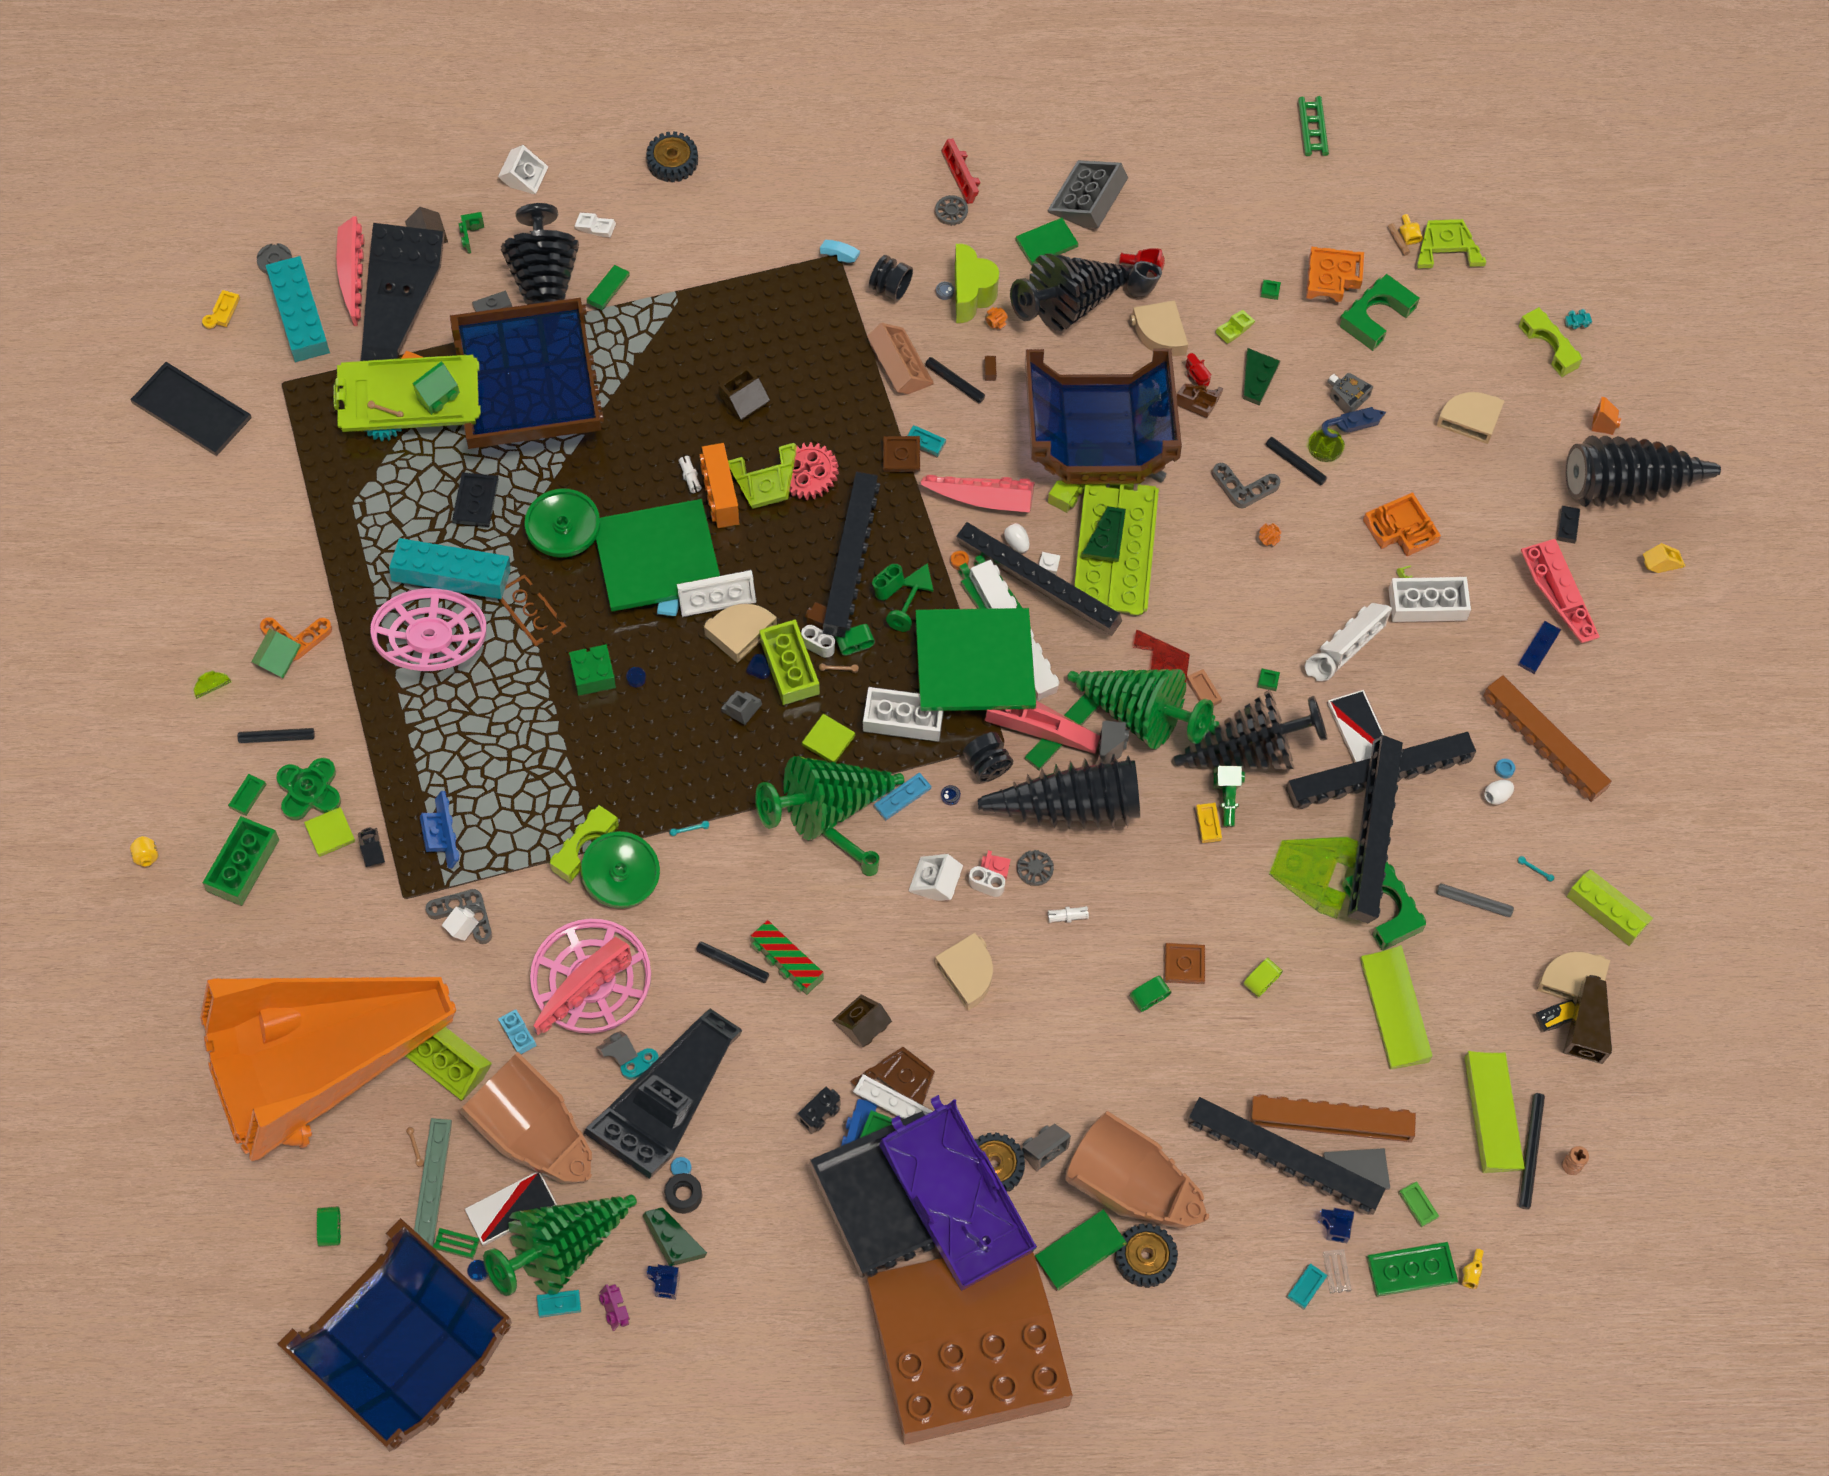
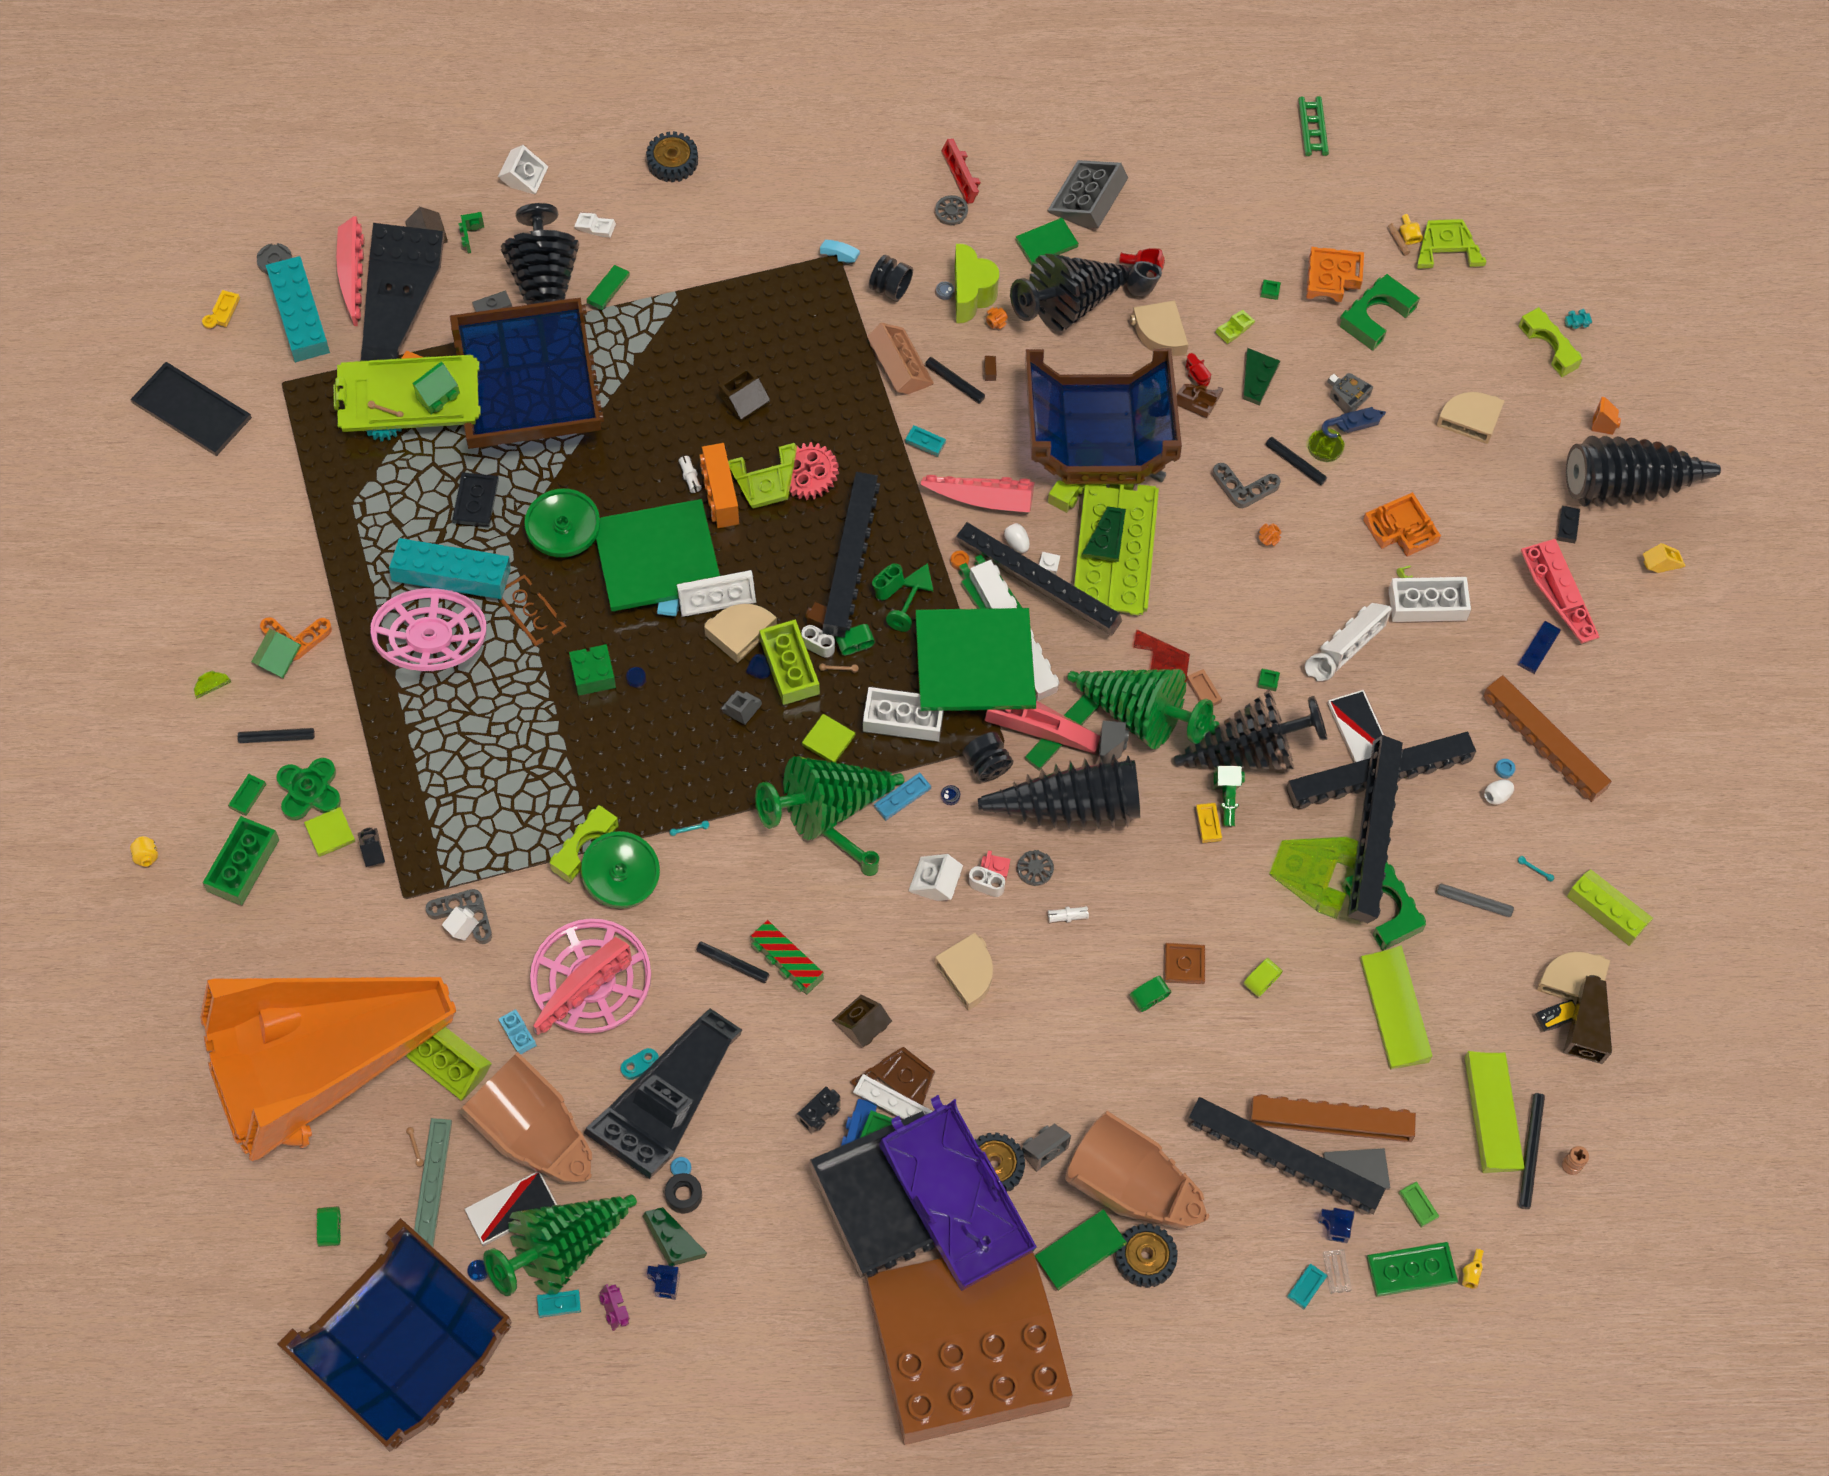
blue bracket [420,791,459,868] -> none
green tile [433,1228,480,1260] -> none
dark grey brick [597,1031,638,1066] -> none
reddish brown tile [883,436,920,472] -> none

